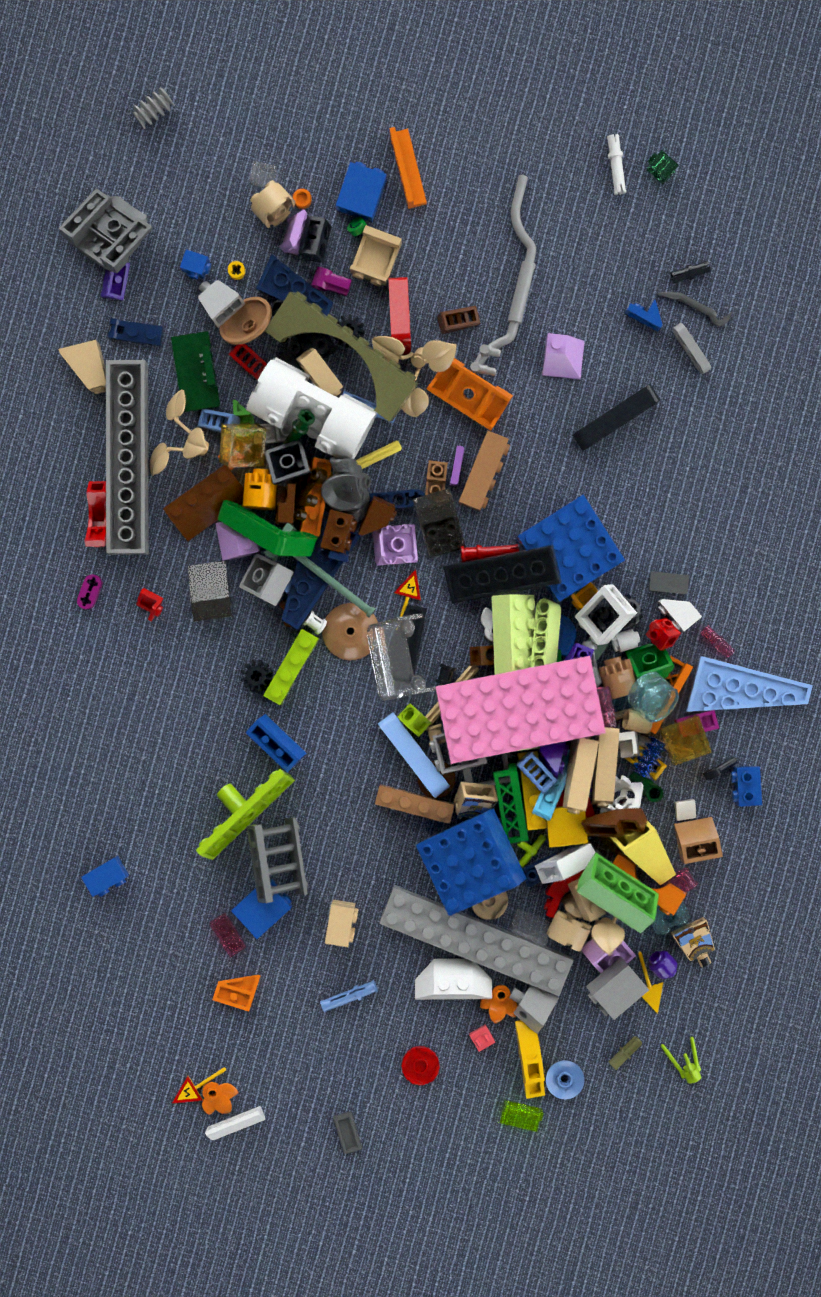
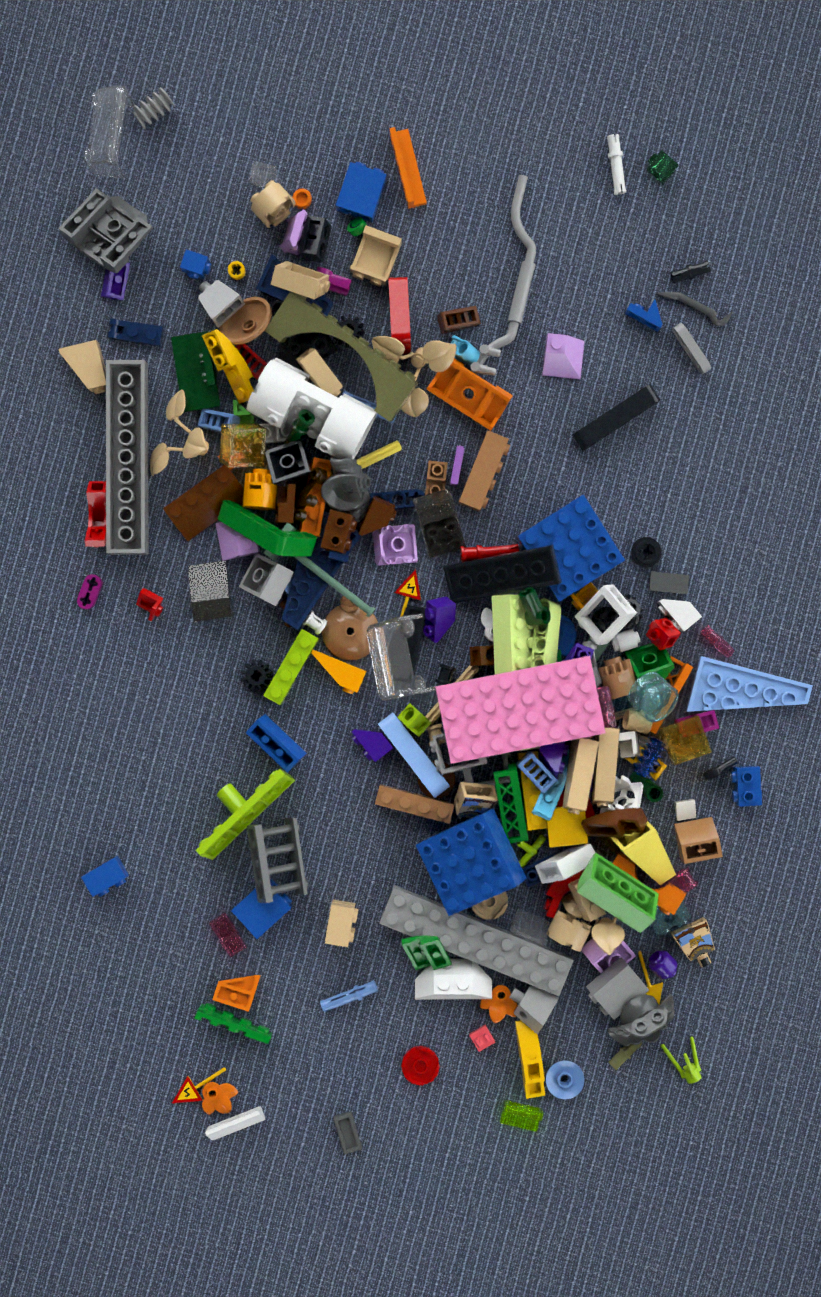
none -> clear windscreen [84,85,134,178]
none -> green wing [194,1003,272,1044]
none -> yellow slope [202,329,254,404]
none -> tan window [271,261,330,299]
none -> light orange slope [311,650,367,695]
none -> medium nougat tile [340,596,359,612]
none -> dark purple slope [351,729,394,762]
none -> green slope [401,935,452,970]
none -> dark purple slope [424,596,456,643]
none -> medium azure piece [450,335,480,365]
none -> dark green piece [518,587,551,626]
none -> dark grey piece [608,994,675,1046]
none -> black gear [631,537,662,568]

